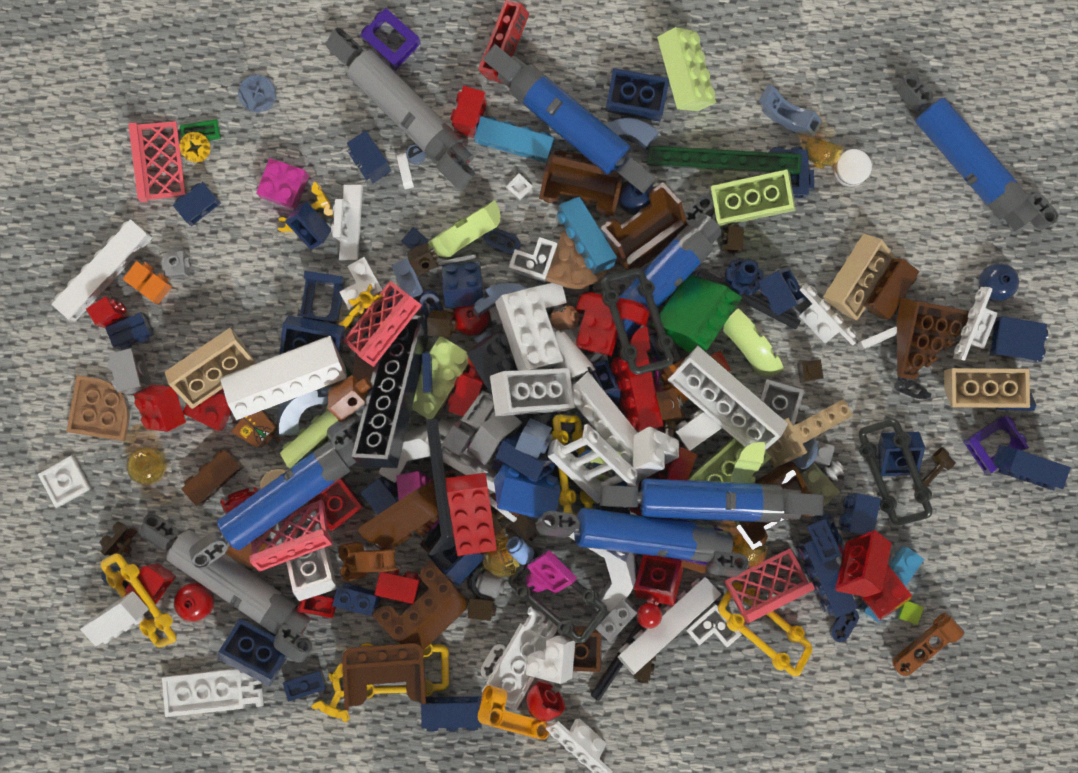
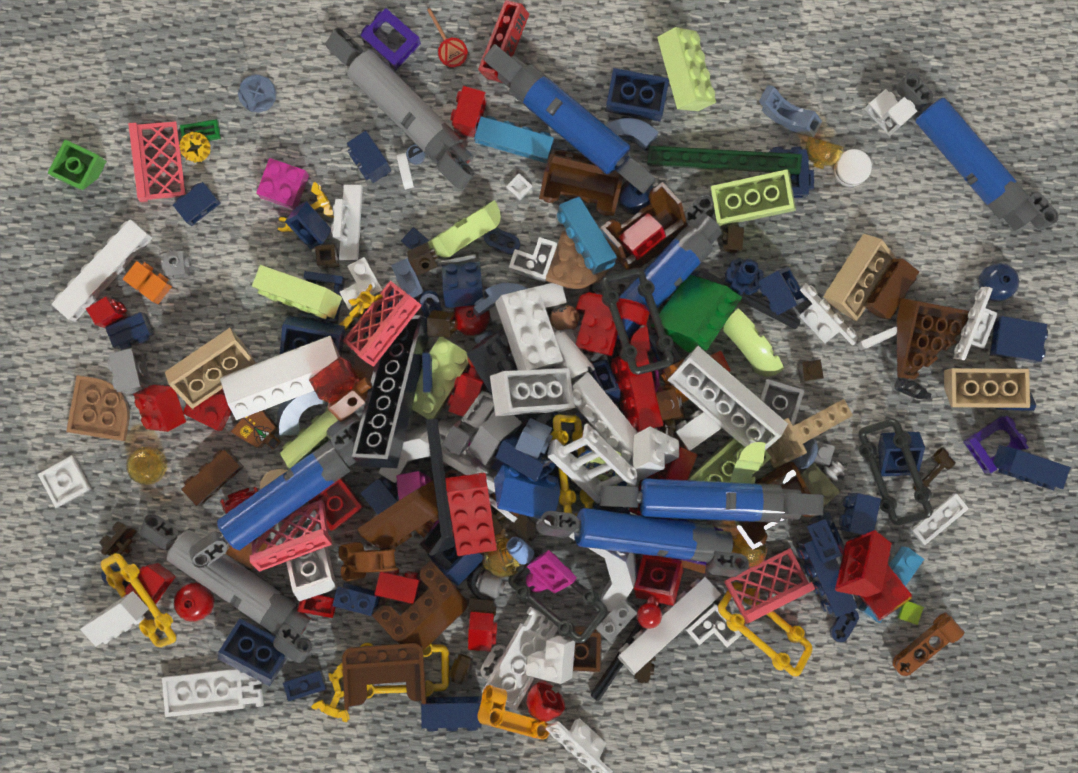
none -> bright green slope [48,140,107,190]
none -> yellowish green brick [252,265,342,320]
none -> clear red brick [309,357,360,403]
none -> dark brown brick [315,244,340,269]
none -> piece [427,8,468,68]
none -> dark brown brick [449,654,473,685]
none -> red brick [468,612,497,652]
none -> brick [619,213,666,260]
none -> white brick [865,89,917,136]
none -> white plate [911,493,969,545]

